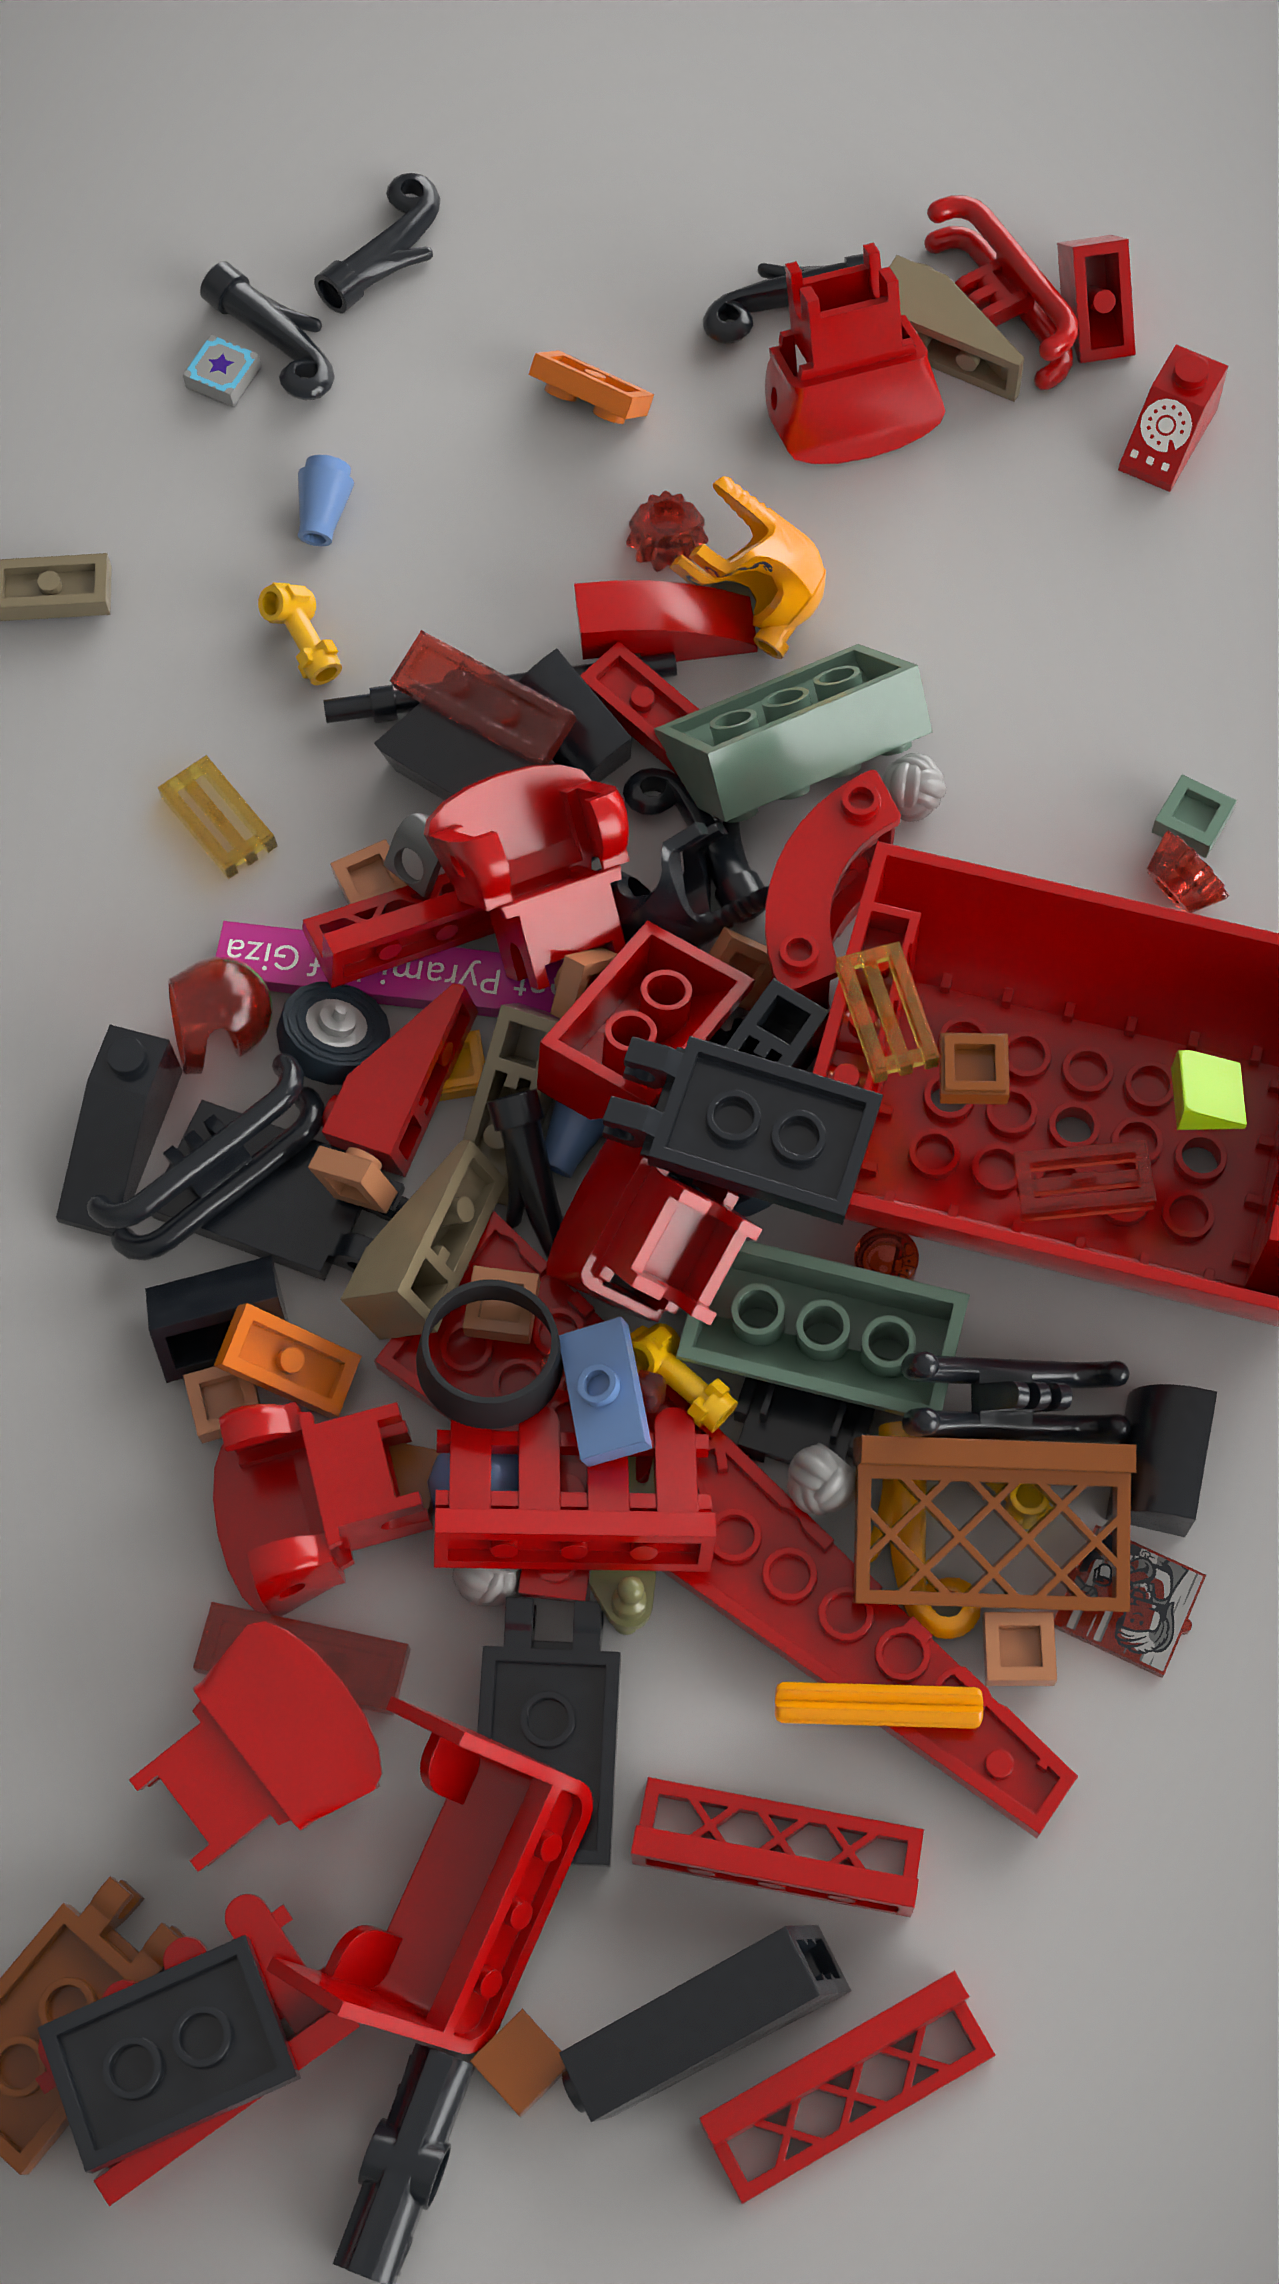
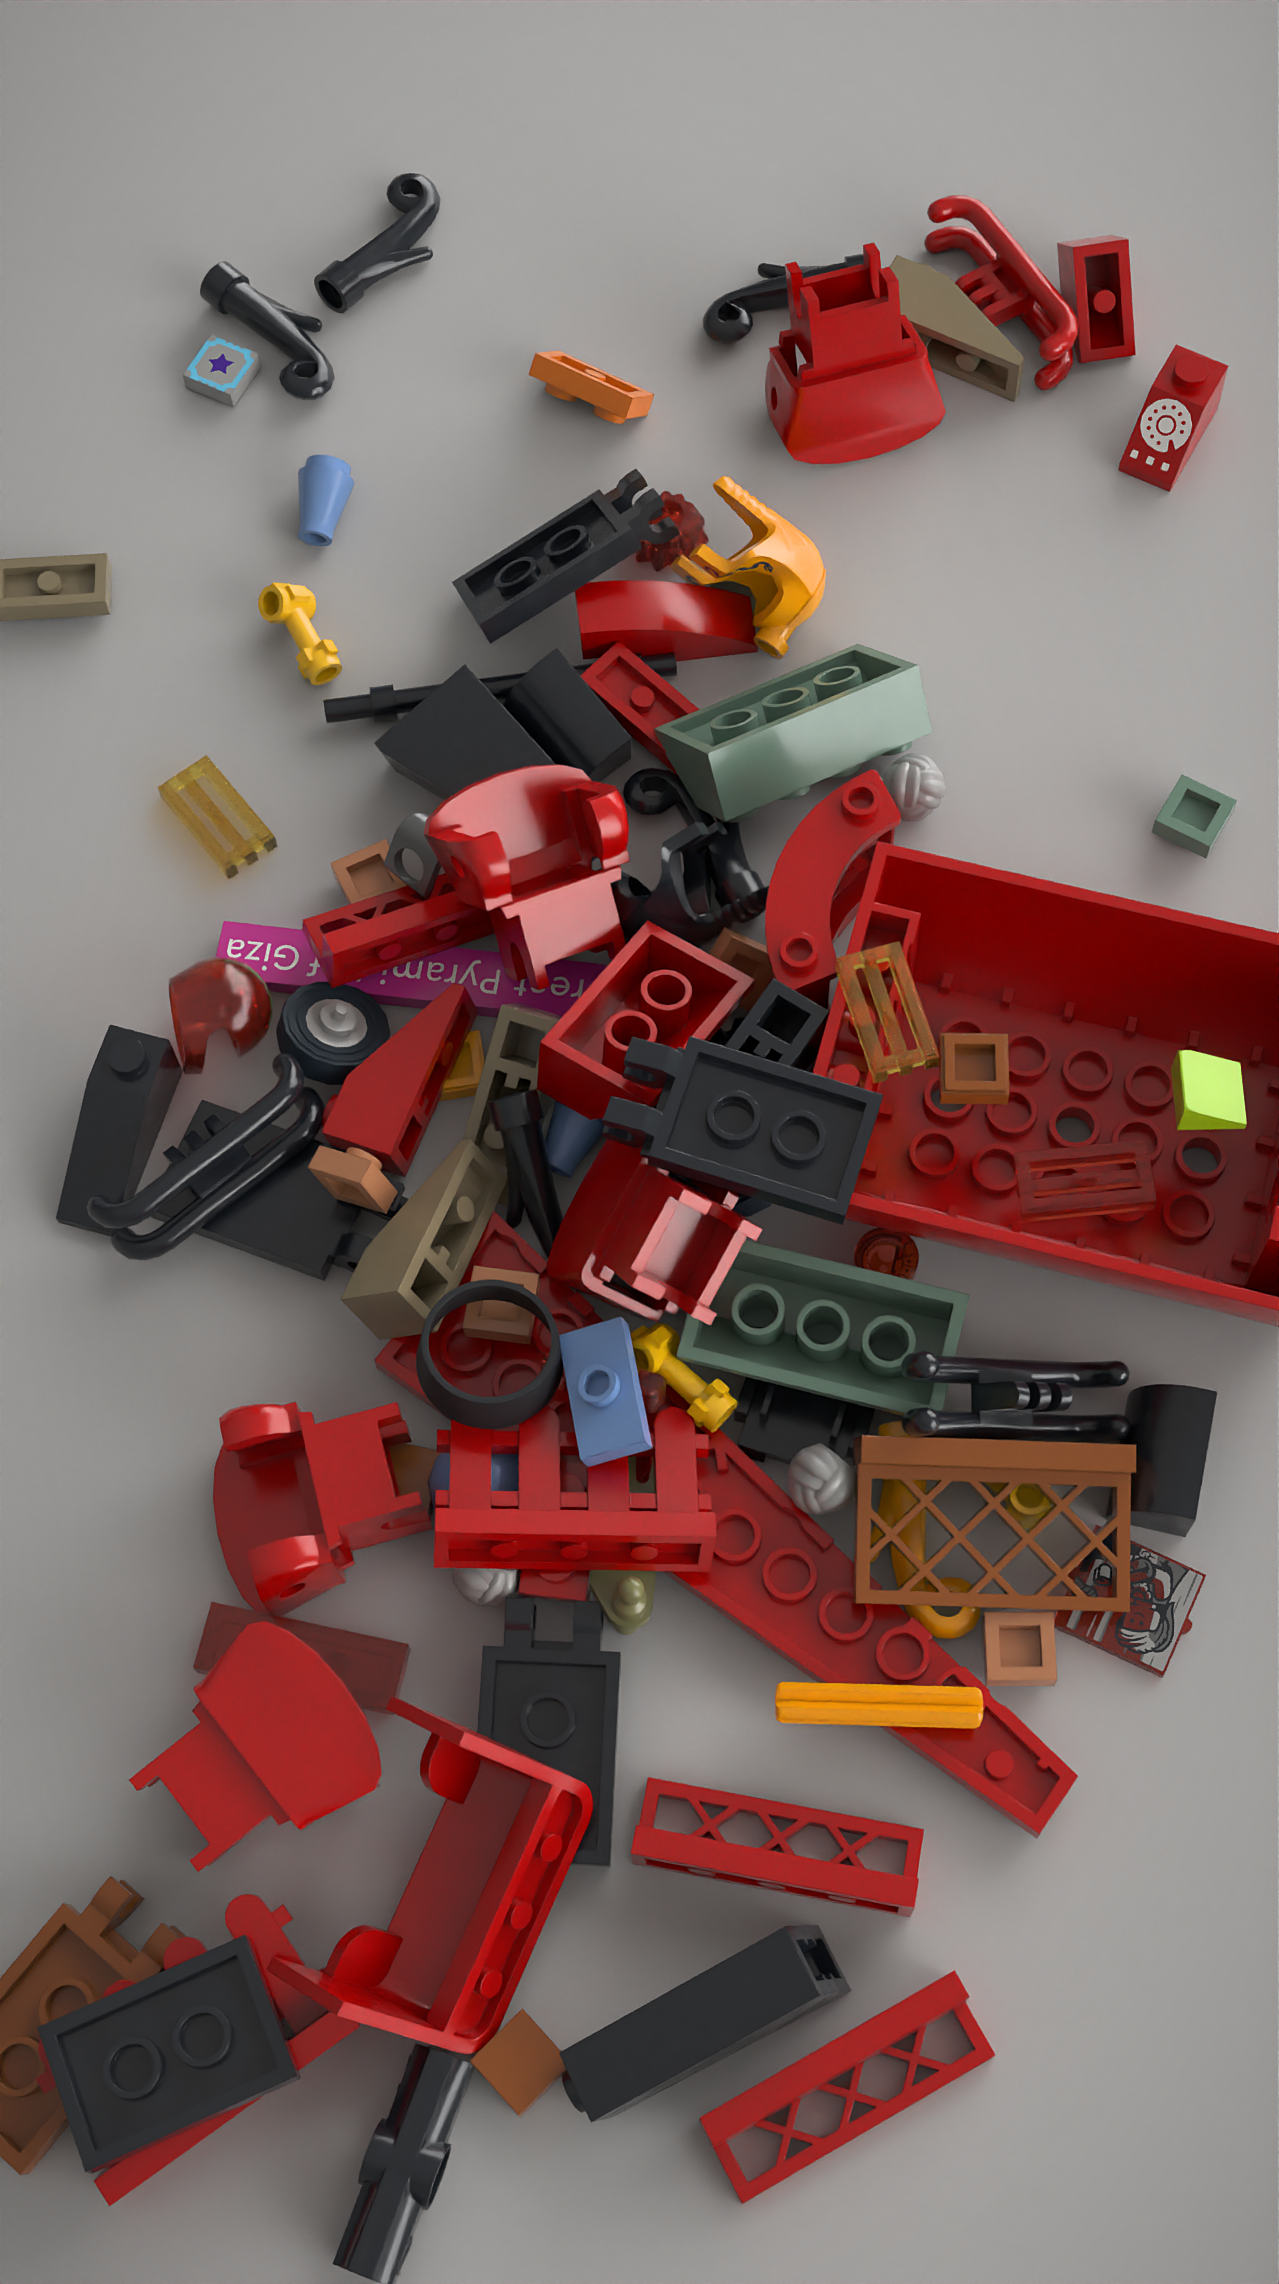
black brick [145,1255,289,1383] -> none
nougat plate [183,1367,261,1444] -> none
orange plate [214,1303,362,1418] -> none
clear red tile [390,630,577,765] -> none
nougat plate [550,947,617,1019] -> none
clear red piece [1147,830,1230,913] -> none
none -> black tile [452,469,680,644]

